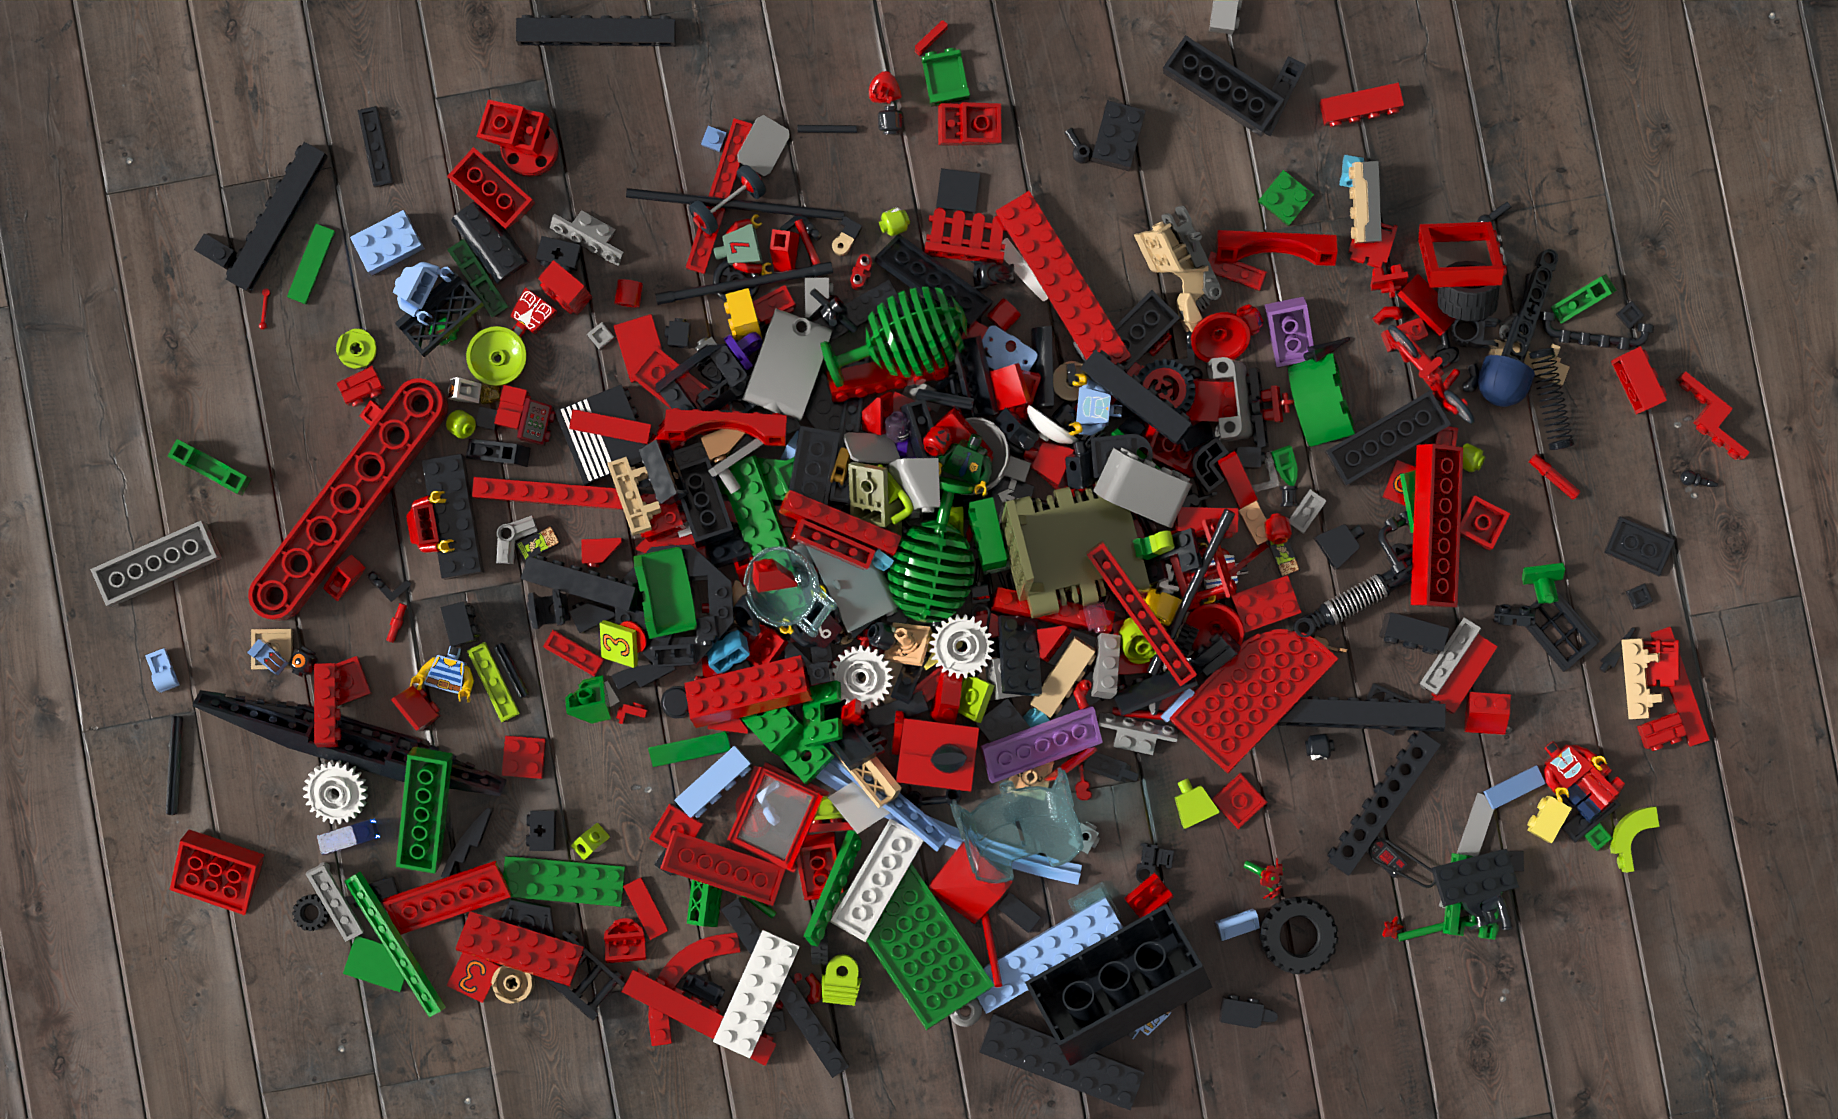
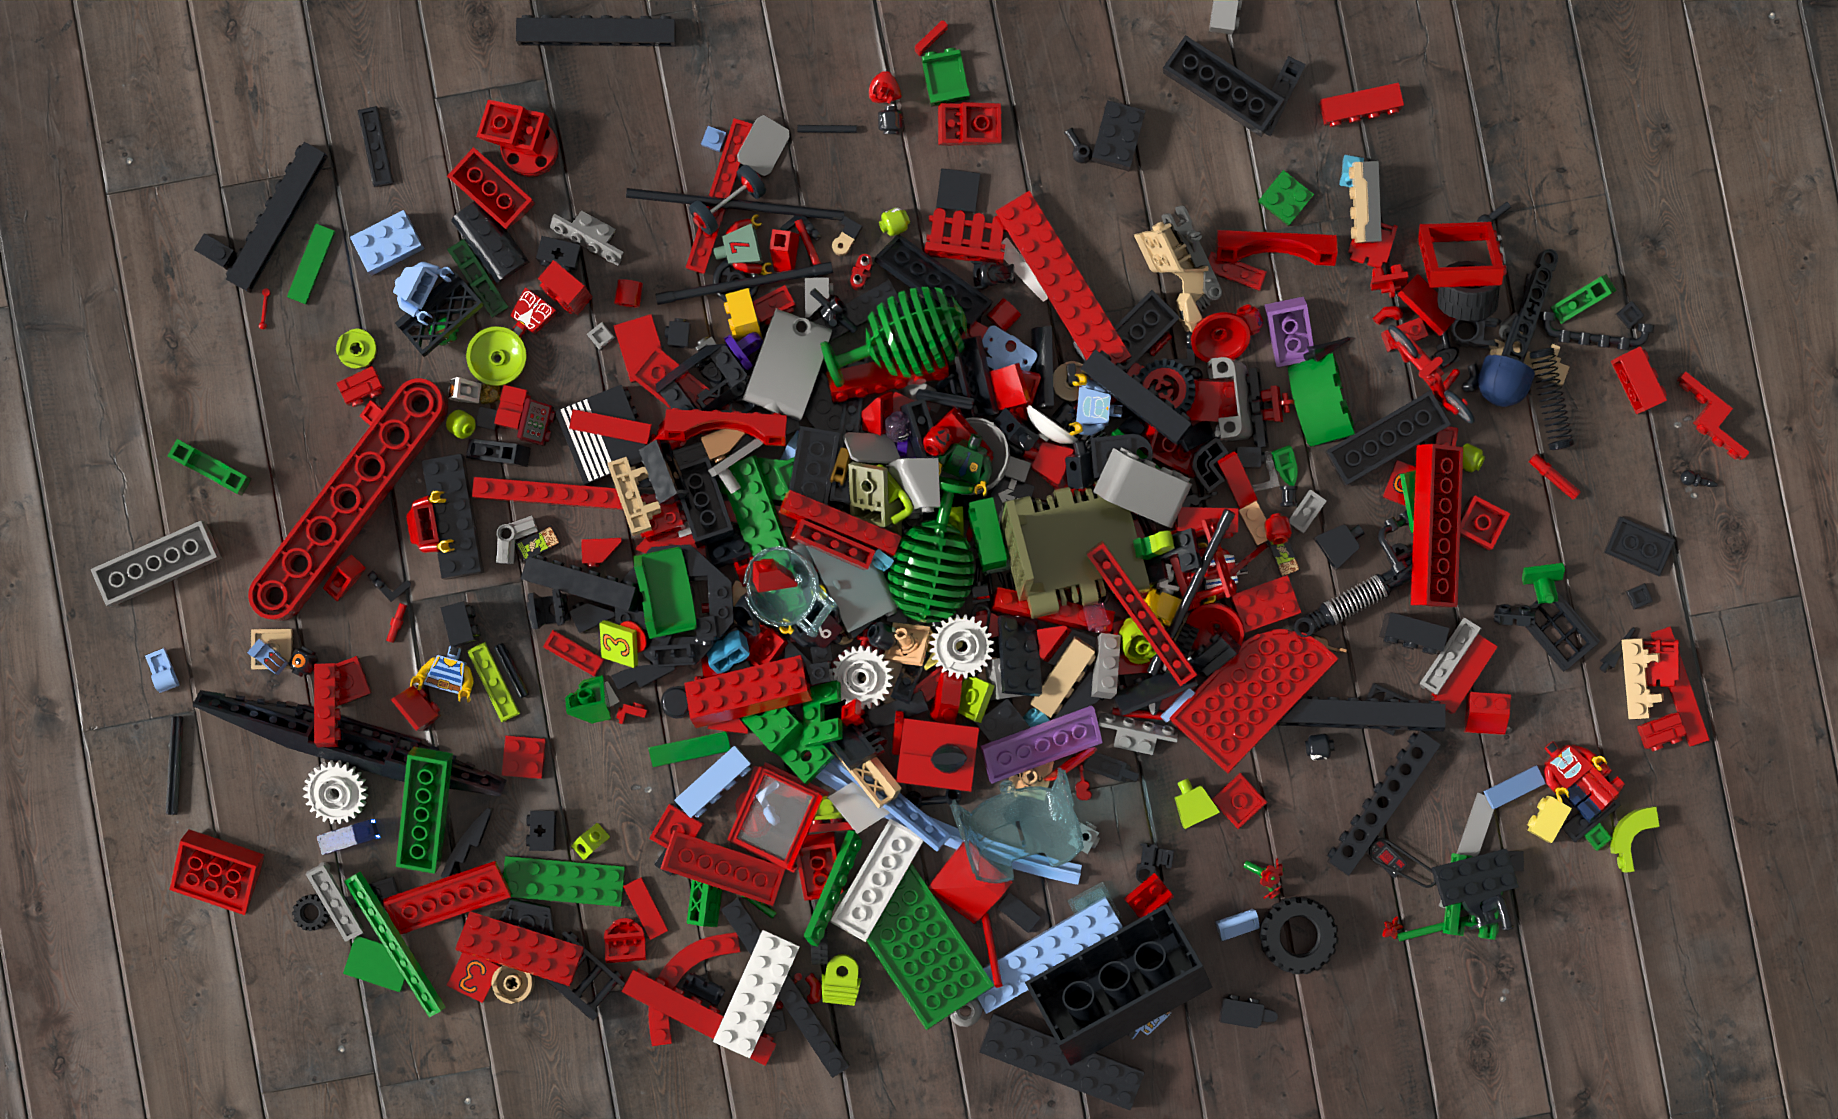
red arm [1074,679,1092,710] -> none

